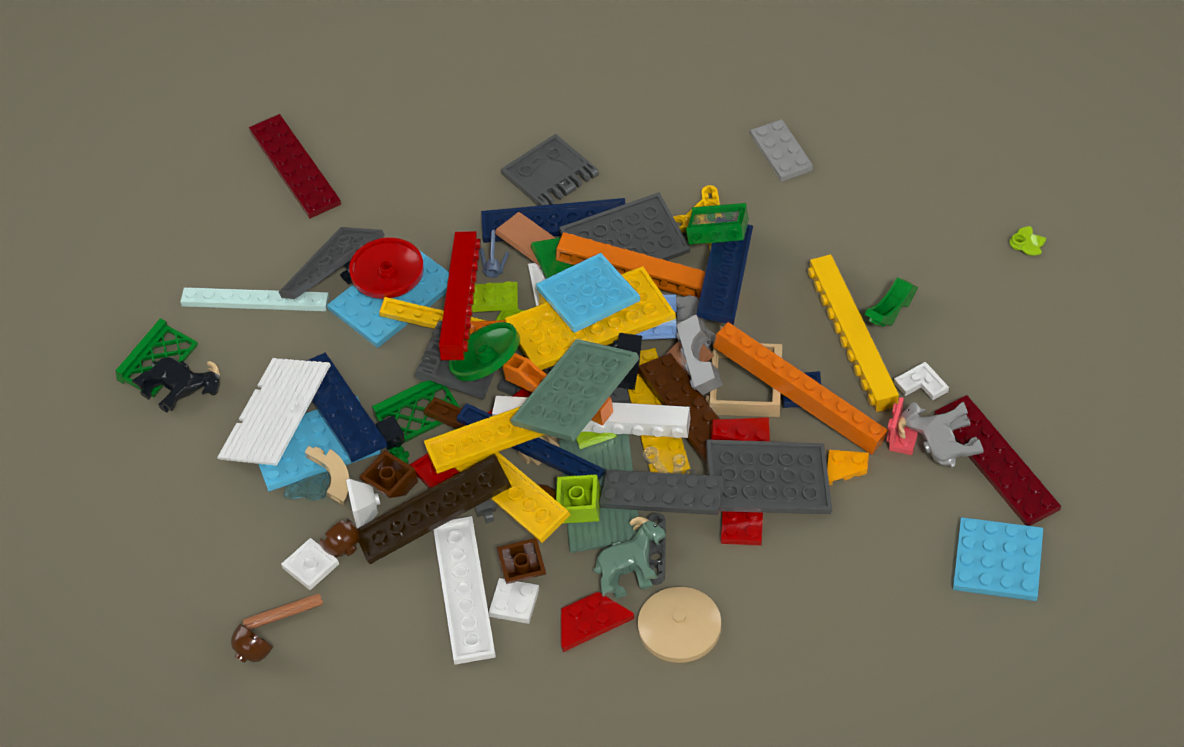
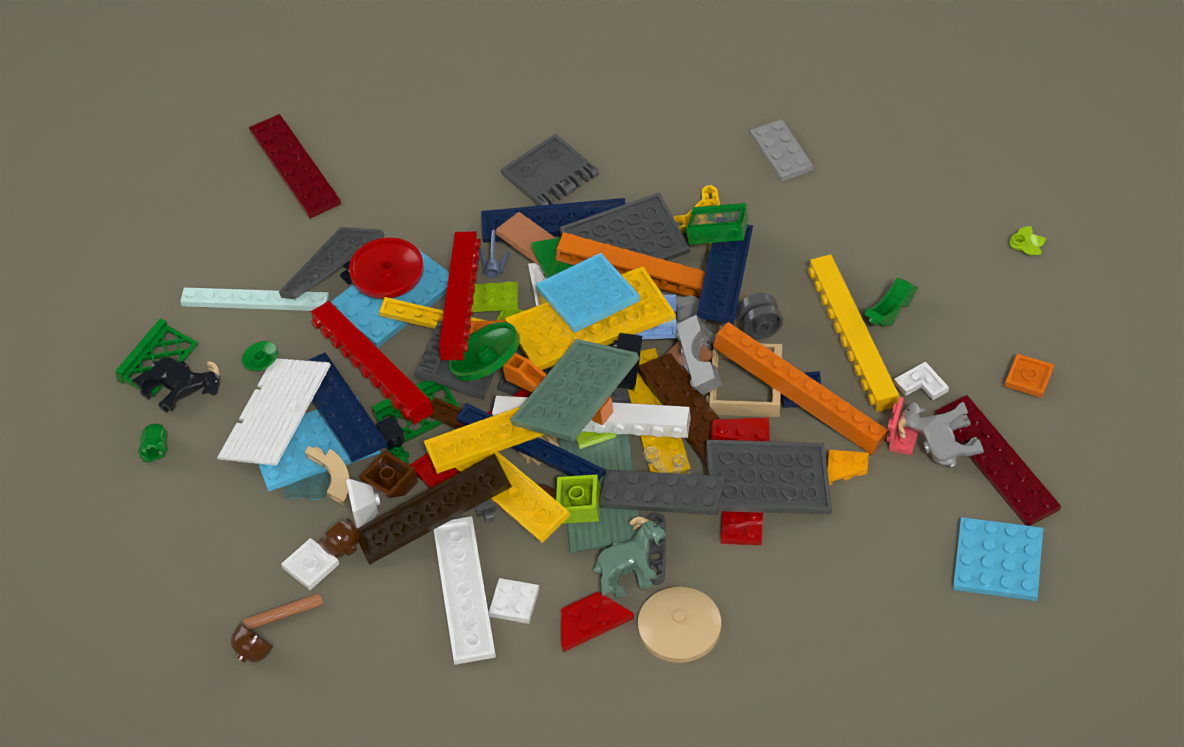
reddish brown slope [497,538,546,584] -> none
none -> green piece [138,424,167,463]
none -> green dish [241,341,278,371]
none -> red brick [310,301,434,425]
none -> dark grey wheel [736,293,783,340]
none -> orange plate [1005,354,1054,398]

